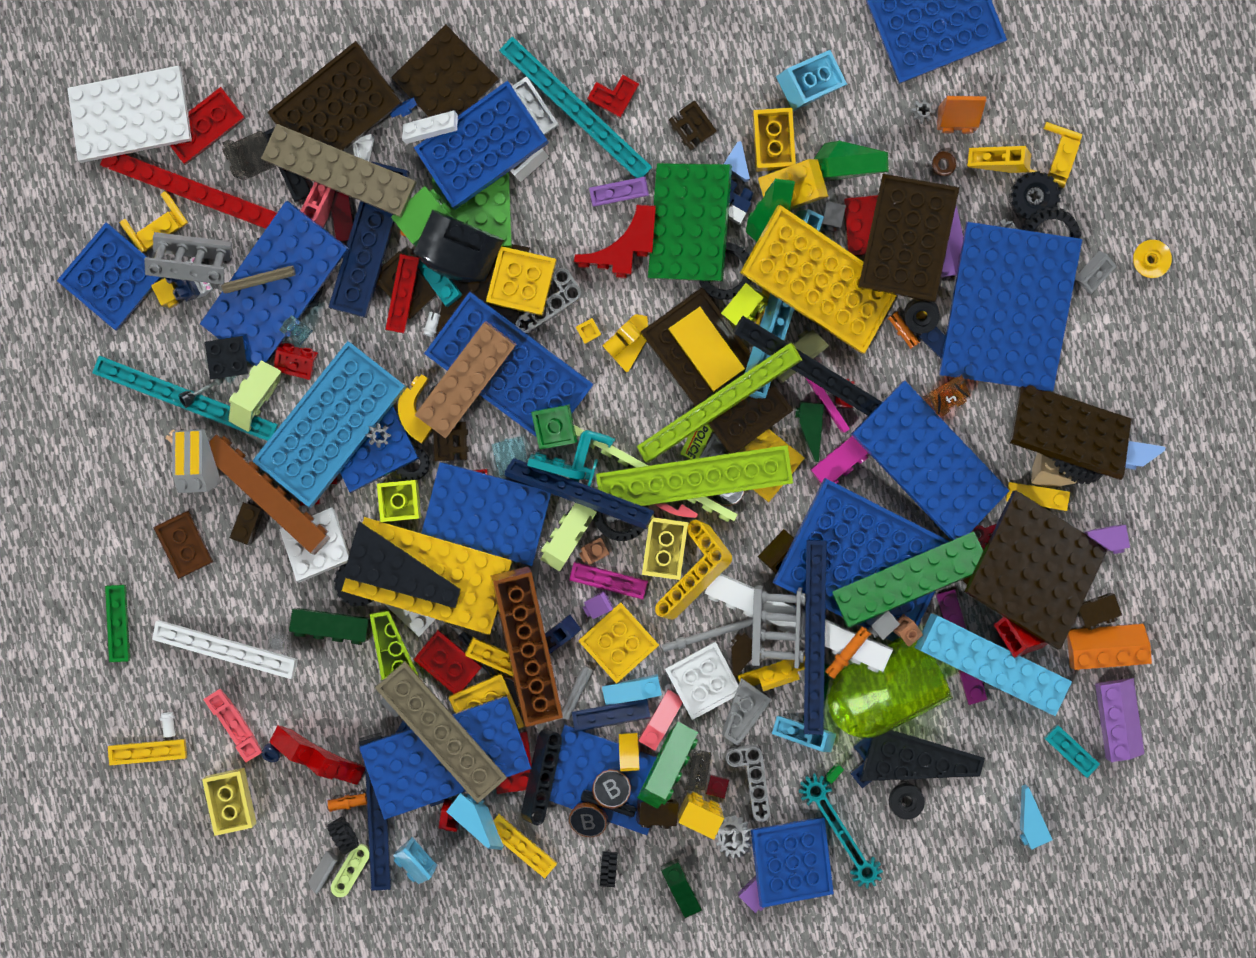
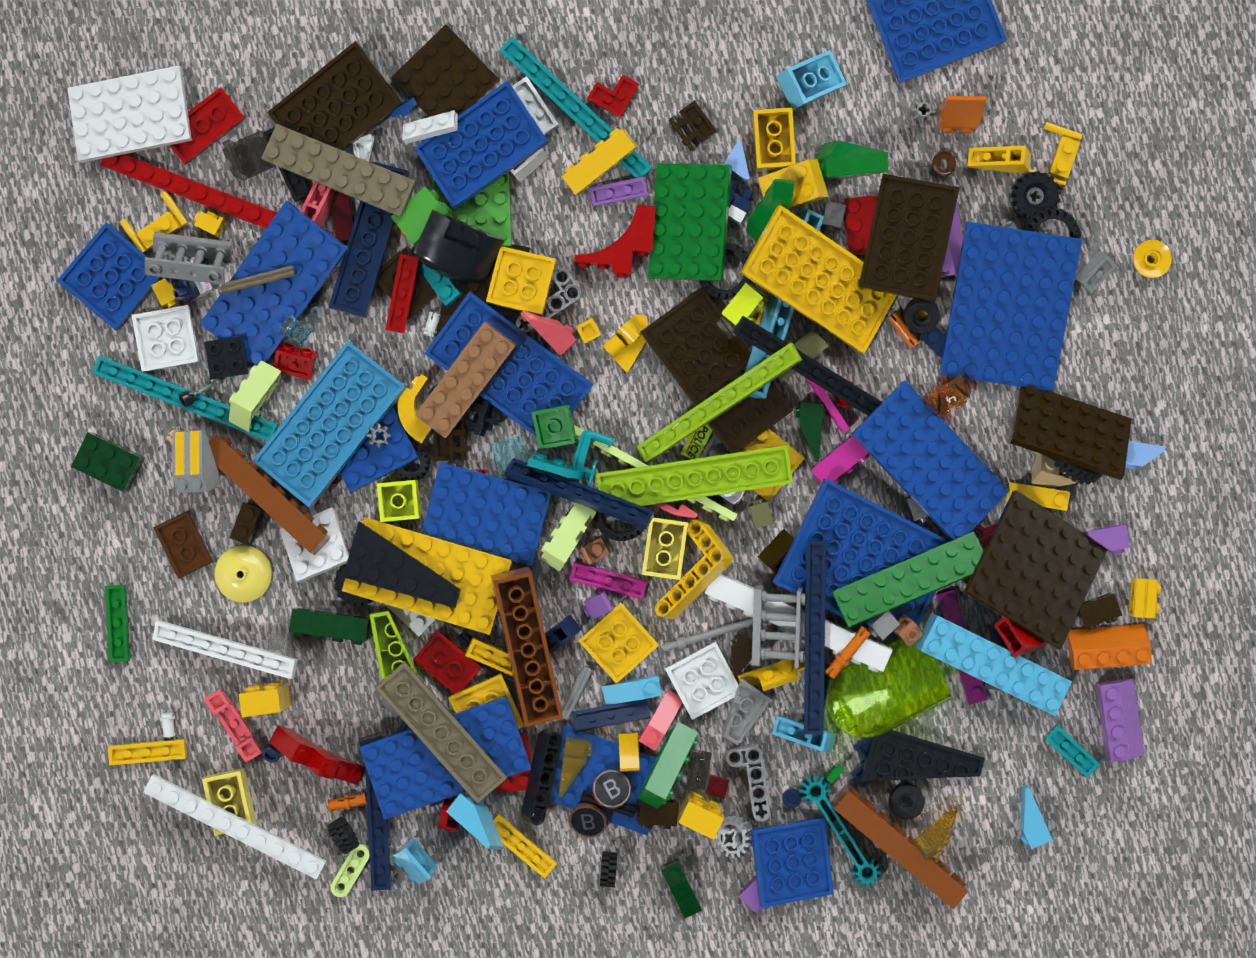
light grey slope [308,851,339,894] -> none
yellow tile [668,307,745,392] -> none
none -> dark green brick [71,432,145,492]
none -> white plate [132,305,200,372]
none -> white plate [143,774,326,880]
none -> yellow brick [194,211,227,238]
none -> light yellow dish [215,545,272,603]
none -> yellow brick [239,680,291,717]
none -> black hips [466,401,500,437]
none -> coral slope [520,311,577,356]
none -> clear yellow slope [559,736,593,797]
none -> yellow brick [562,128,638,195]
none -> olive brick [748,499,774,529]
none -> dark blue tile [782,788,801,808]
none -> dark orange brick [830,785,969,909]
none -> flat silver brick [905,497,929,523]
none -> clear yellow slope [912,806,958,860]
none -> yellow brick [1128,578,1161,619]

